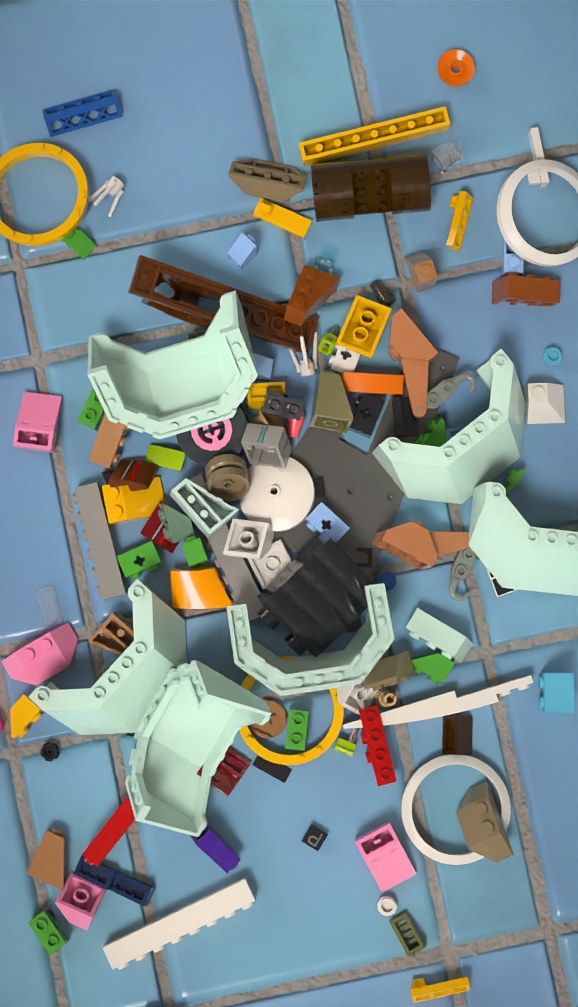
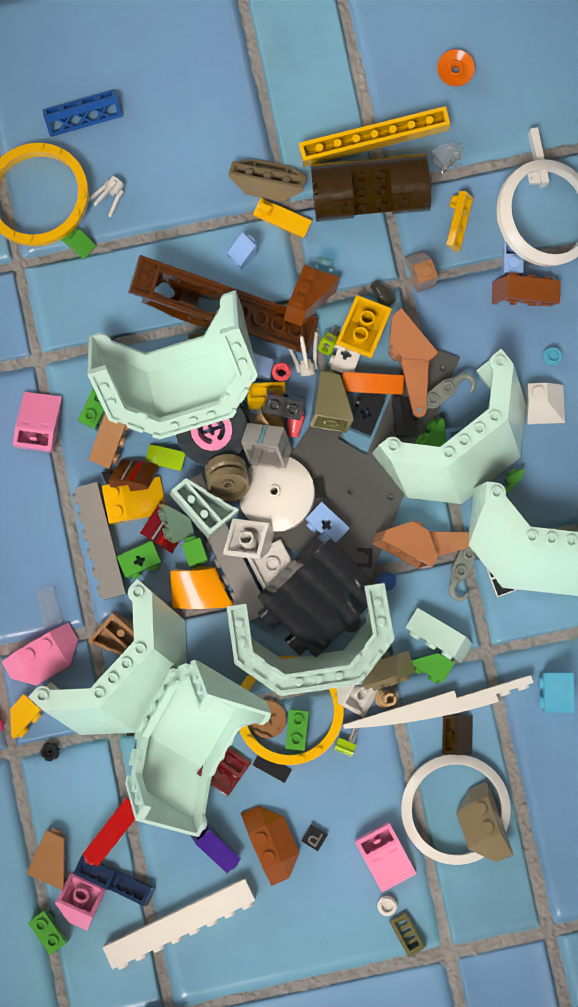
red bracket [359,706,397,786] -> none
yellow hinge [410,977,470,1003] -> none
none -> dark orange wedge [241,806,299,886]
none -> coral cone [272,362,291,381]

